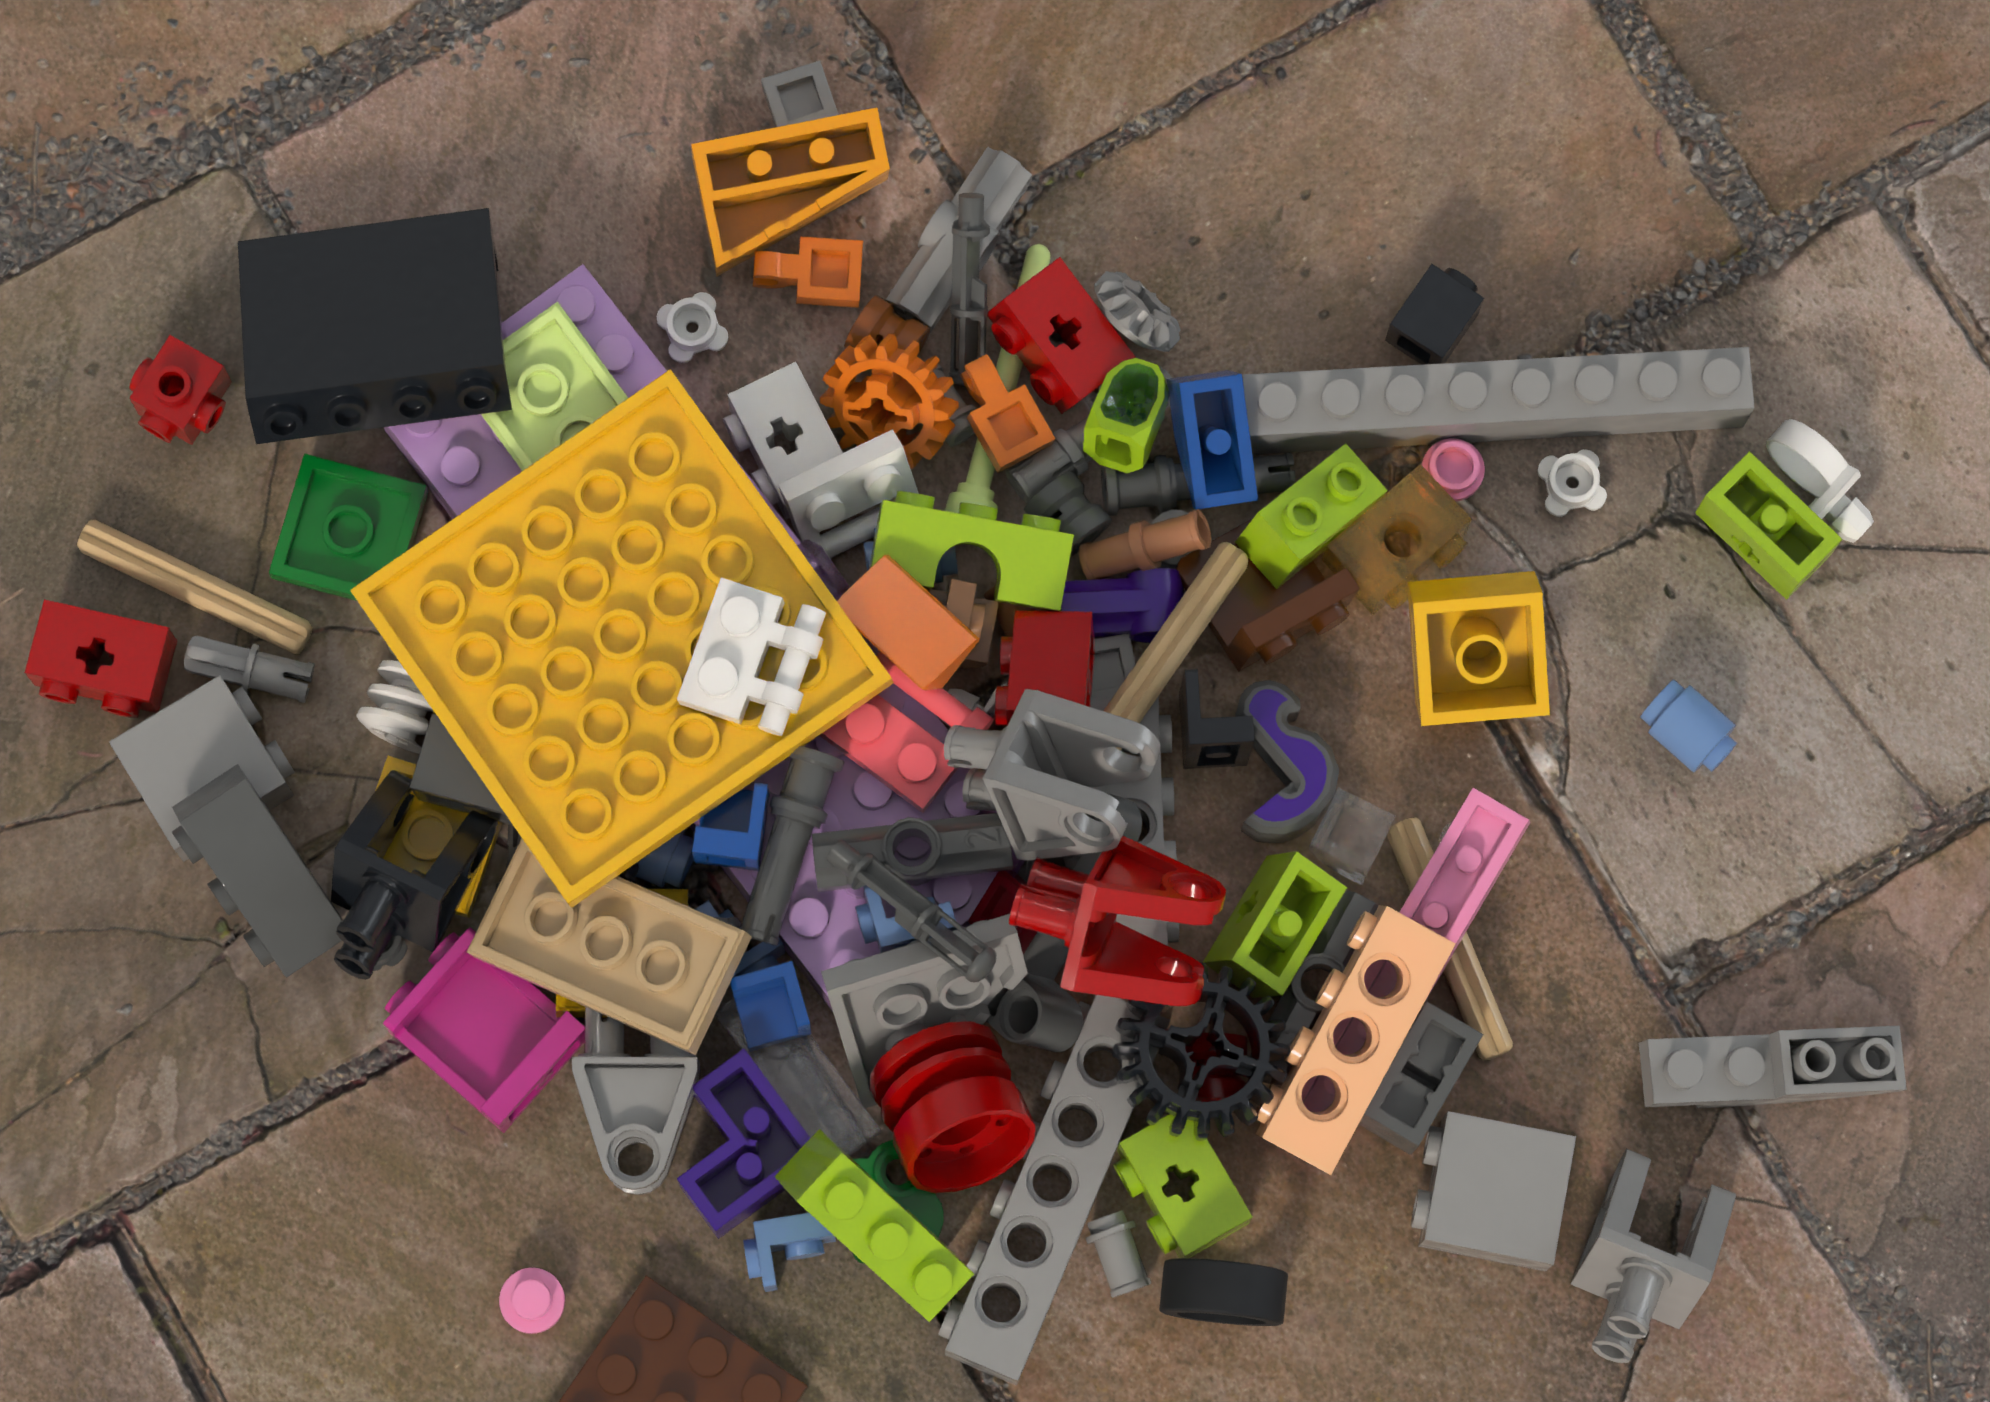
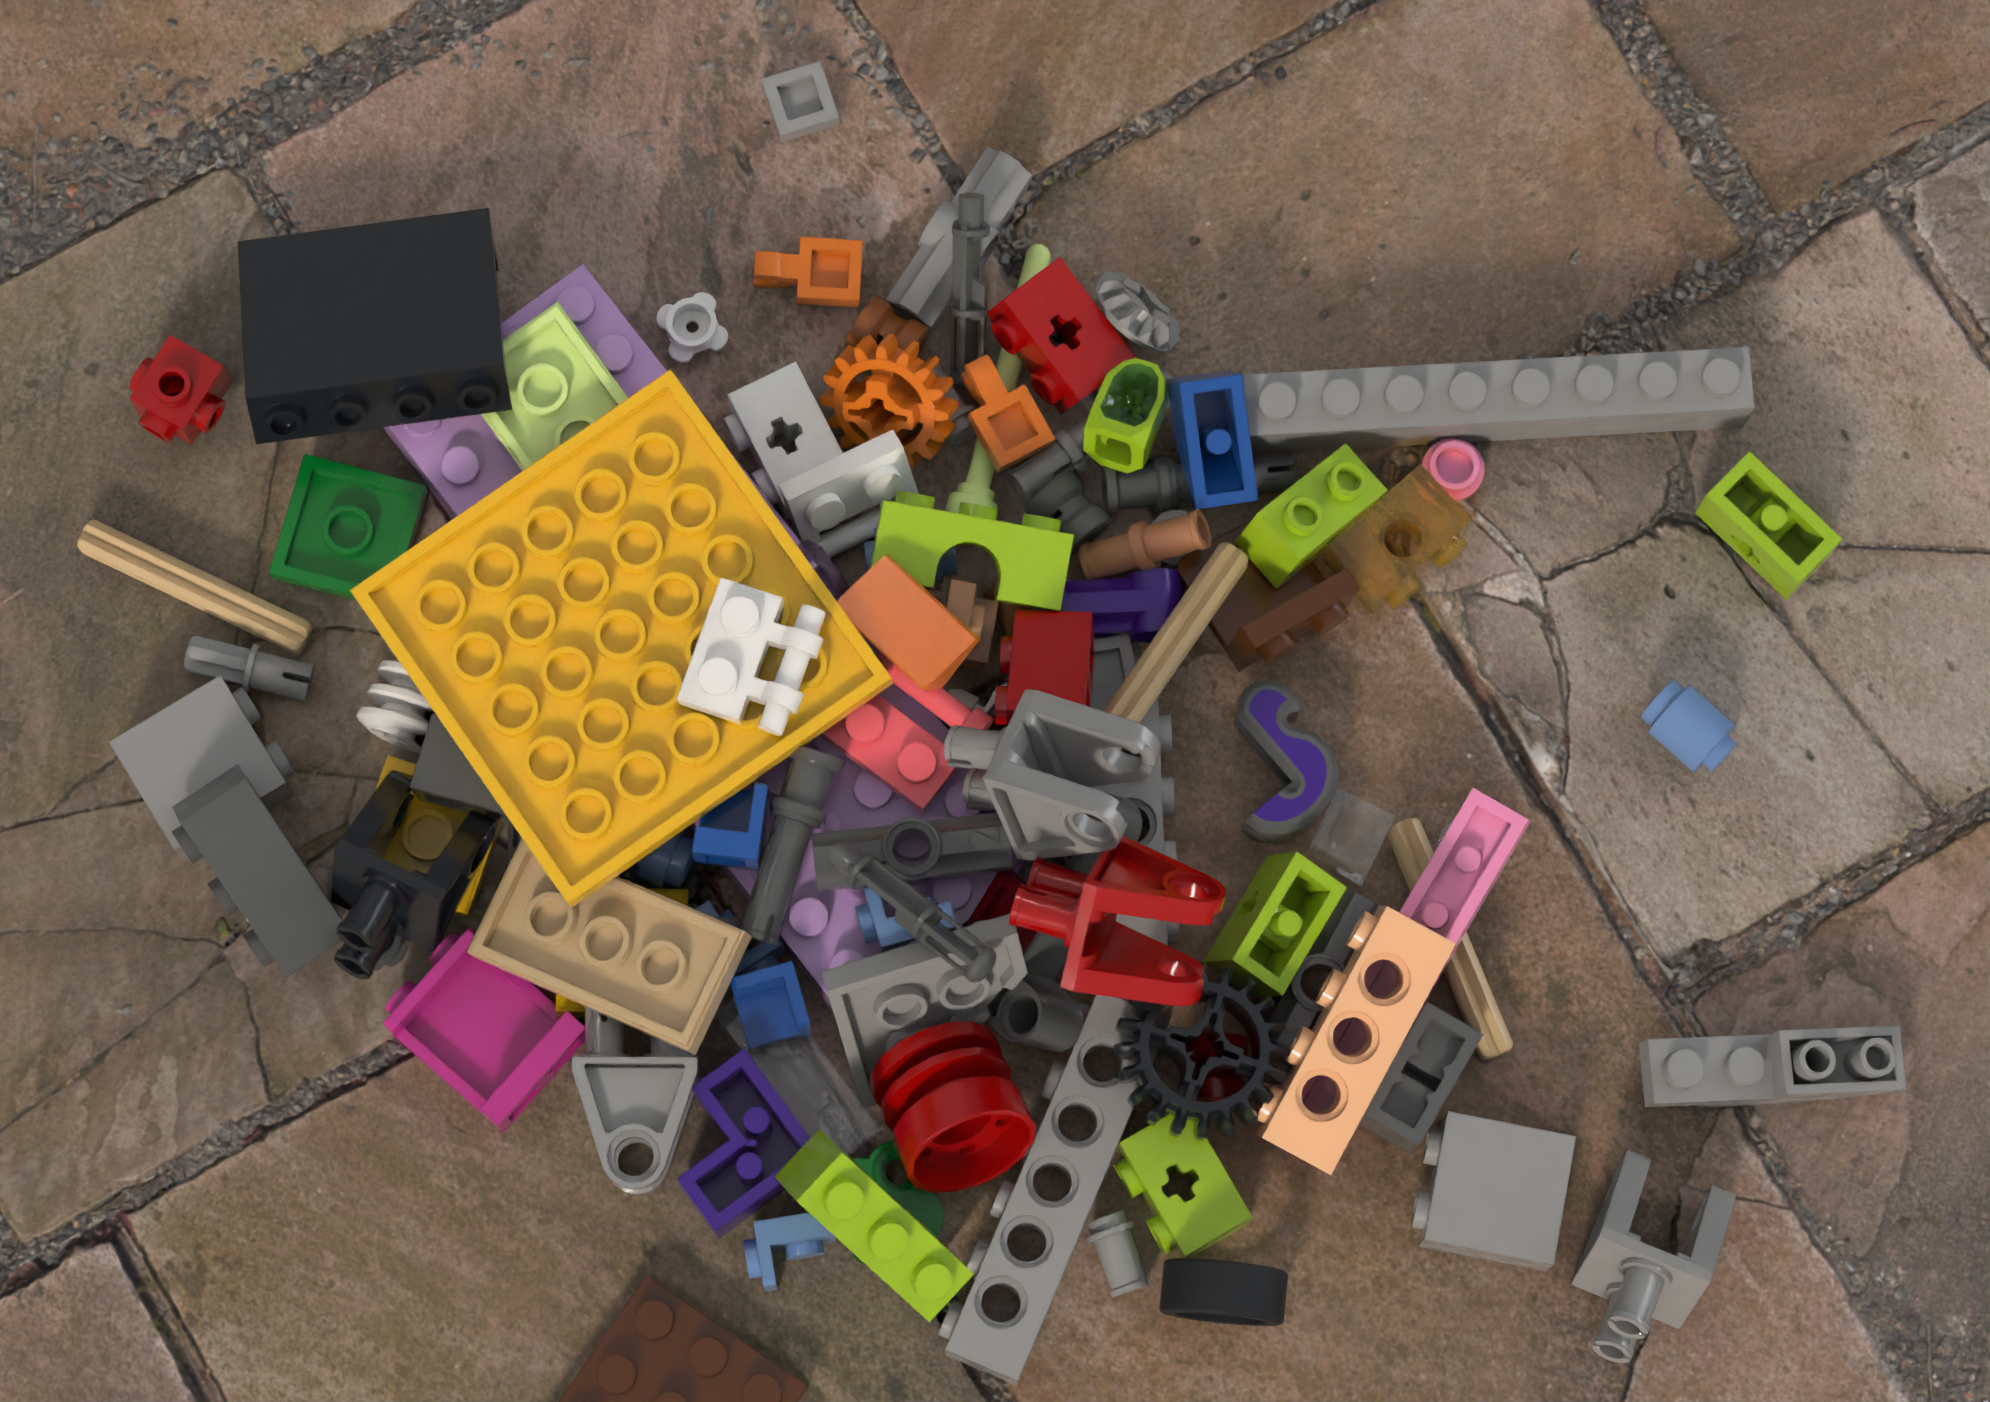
red brick [24,599,177,718] -> none
bright pink plate [499,1268,565,1334] -> none
light orange wedge [691,107,890,276] -> none
black panel [1179,669,1254,769] -> none
black brick [1385,264,1484,365] -> none
yellow brick [1407,571,1550,726] -> none
white plate [1538,449,1607,517] -> none
white piece [1766,419,1874,543] -> none

